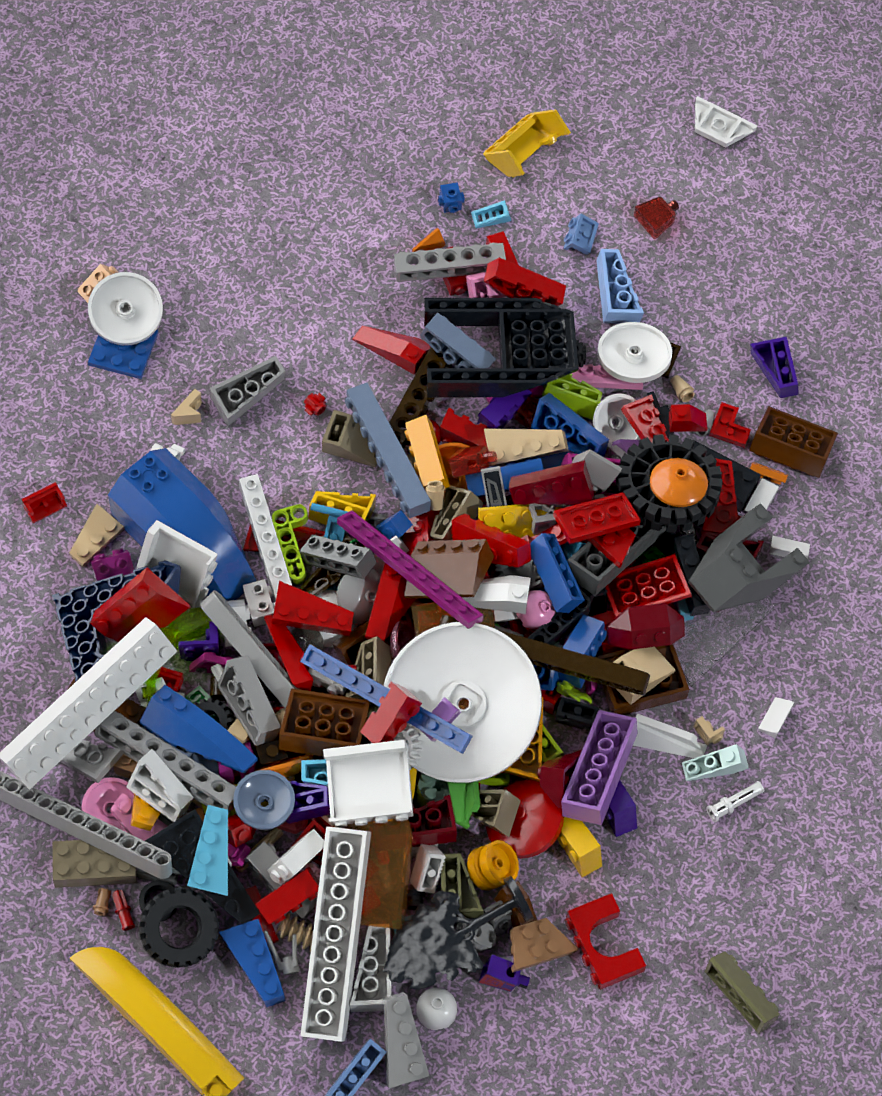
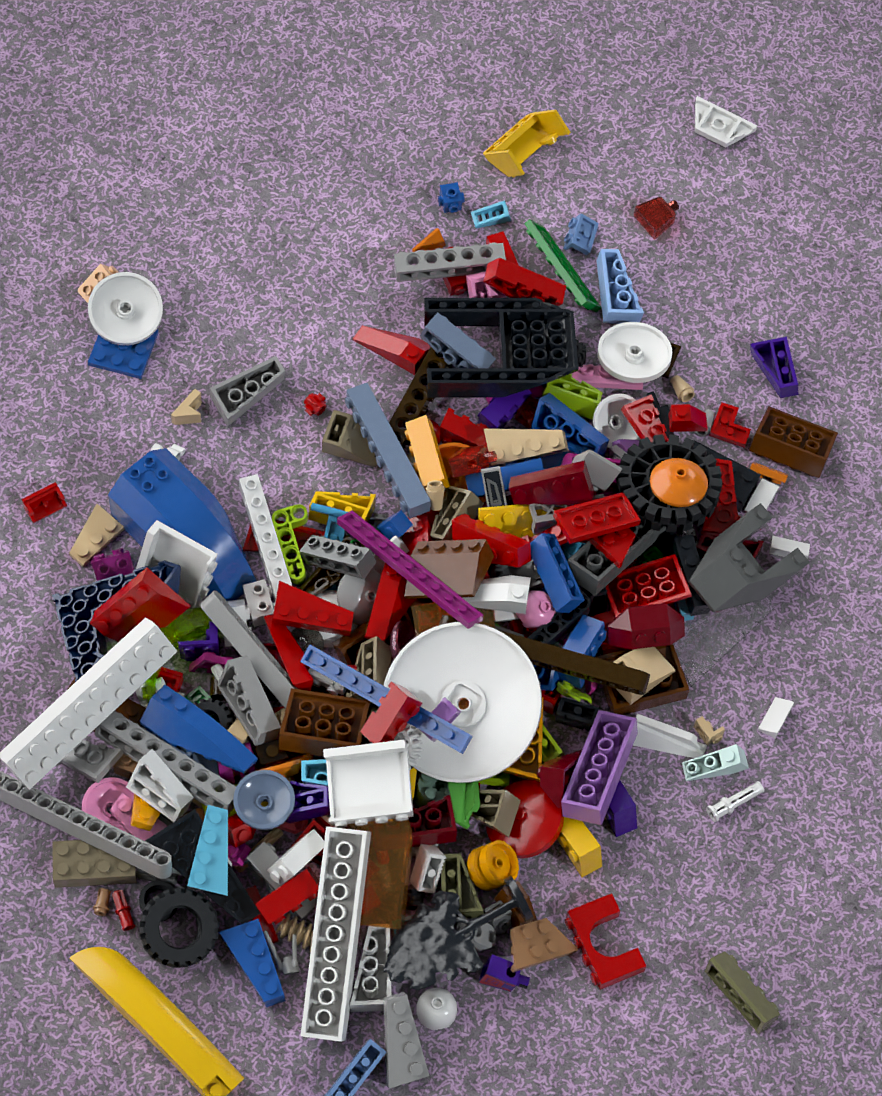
none -> green plate [524,219,602,312]

